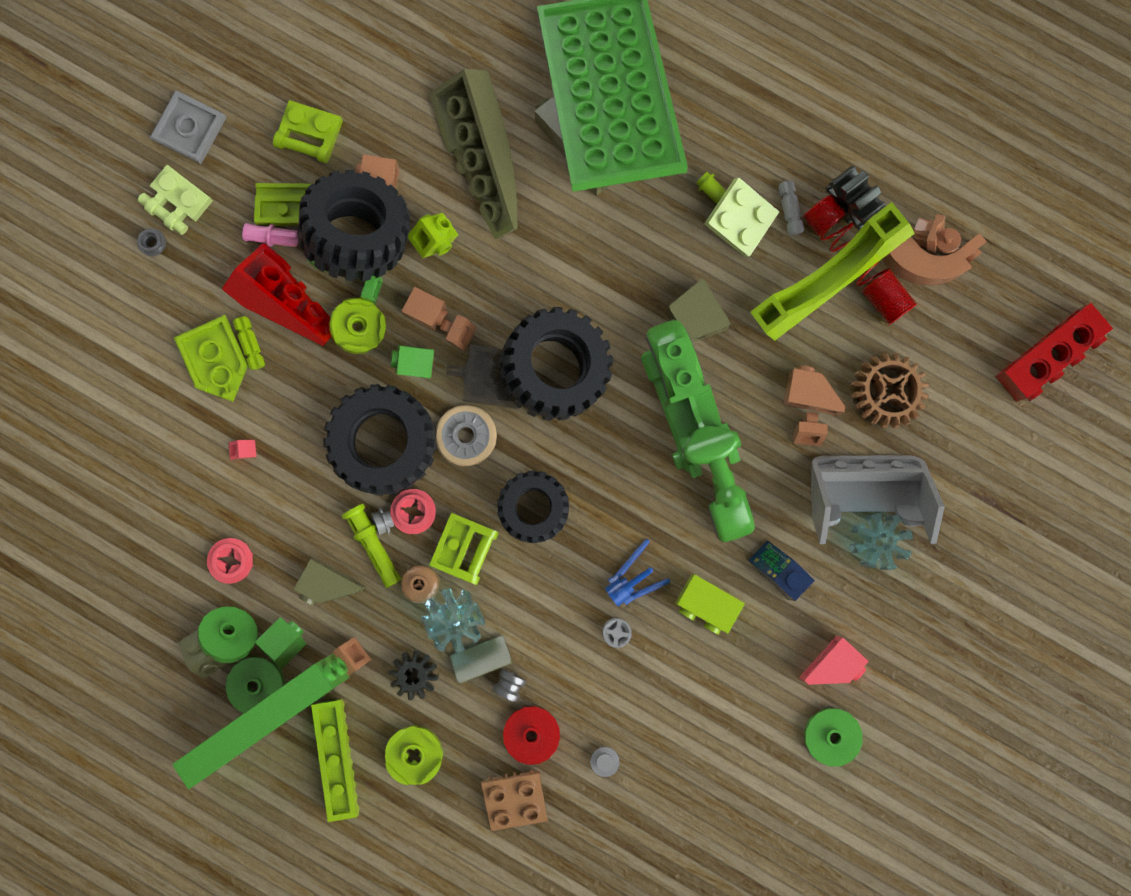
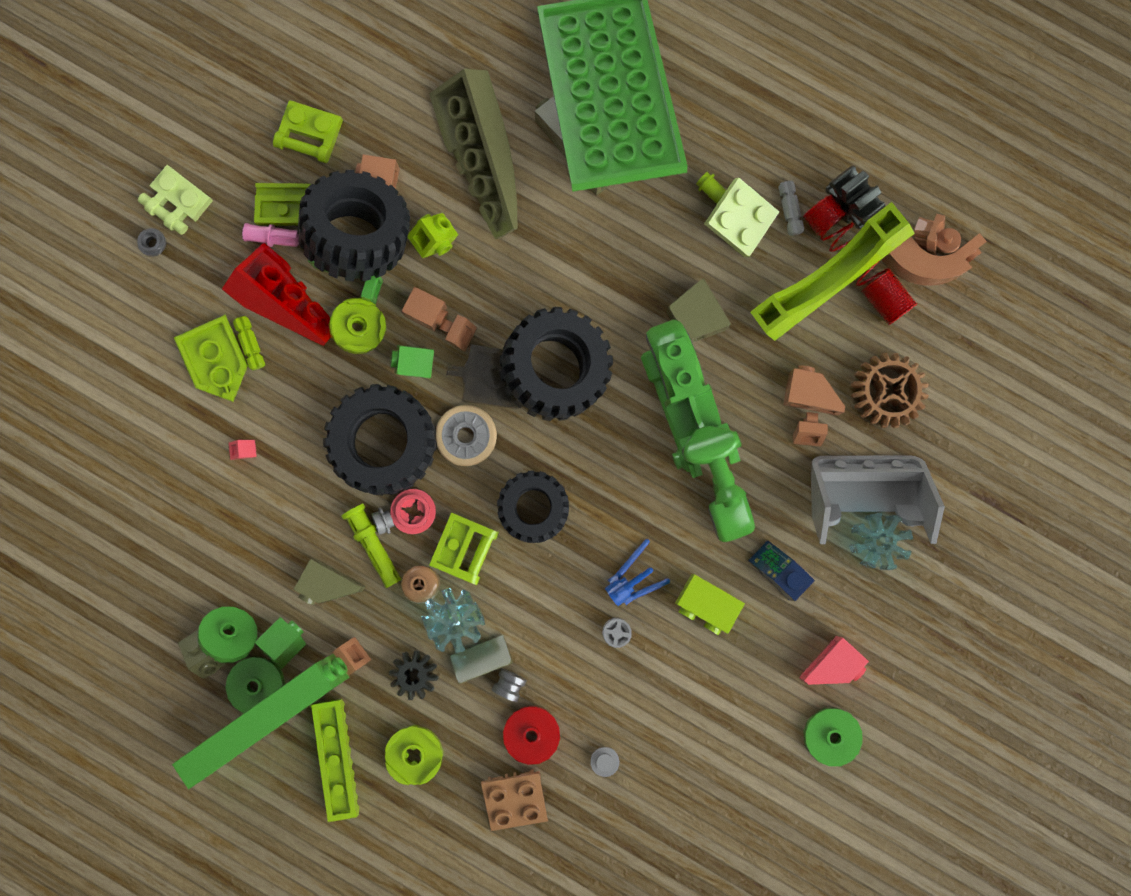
light grey tile [150,90,227,165] -> none
coral gear [207,538,253,584] -> none
red brick [995,303,1113,402] -> none

